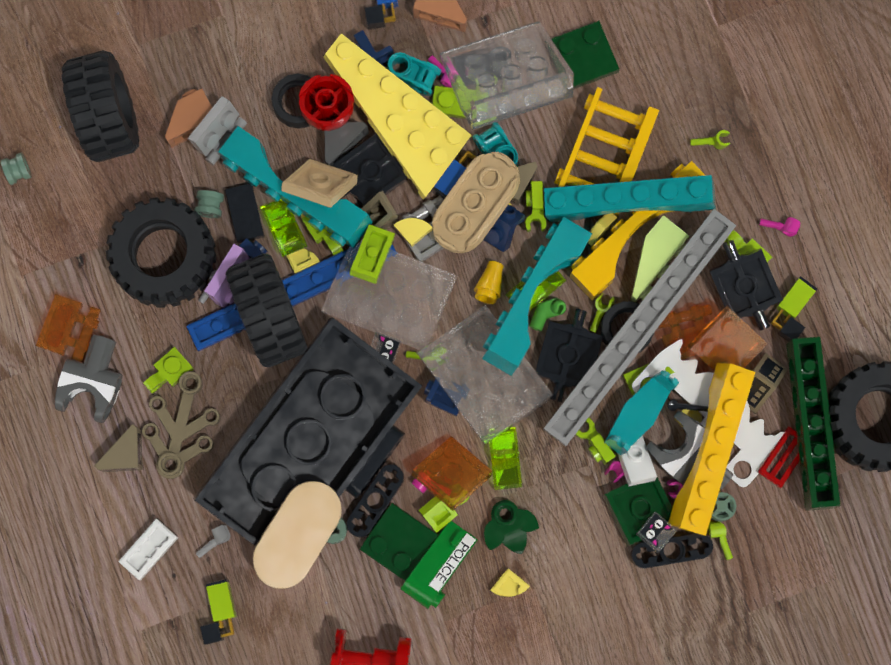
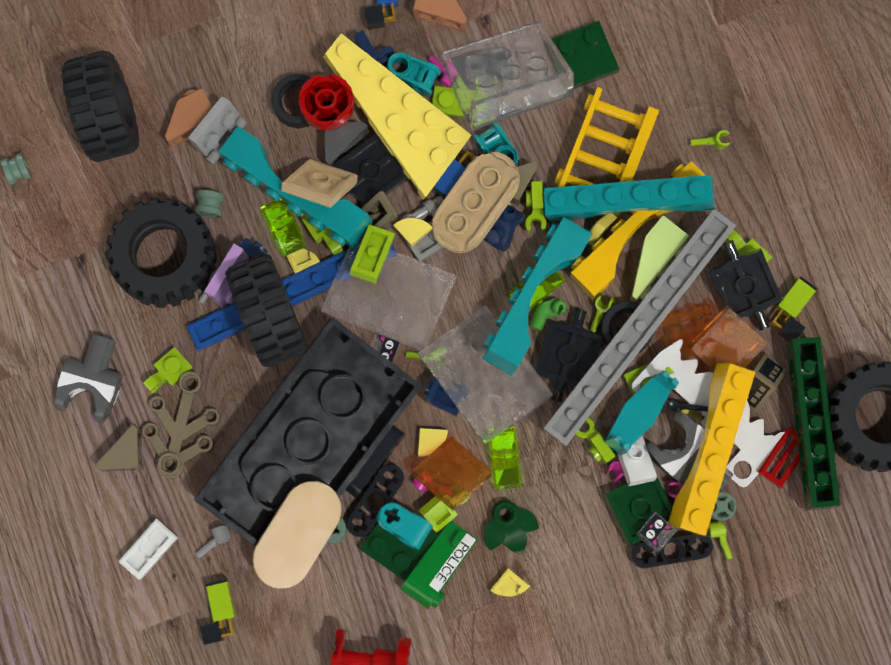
clear orange plate [36,294,101,362] -> none
black tile [225,184,265,244] -> none
yellow cone [474,261,504,304] -> none
dark pink hand [760,217,801,237] -> none
none -> teal piece [377,503,433,551]
none -> light yellow tile [418,428,448,457]

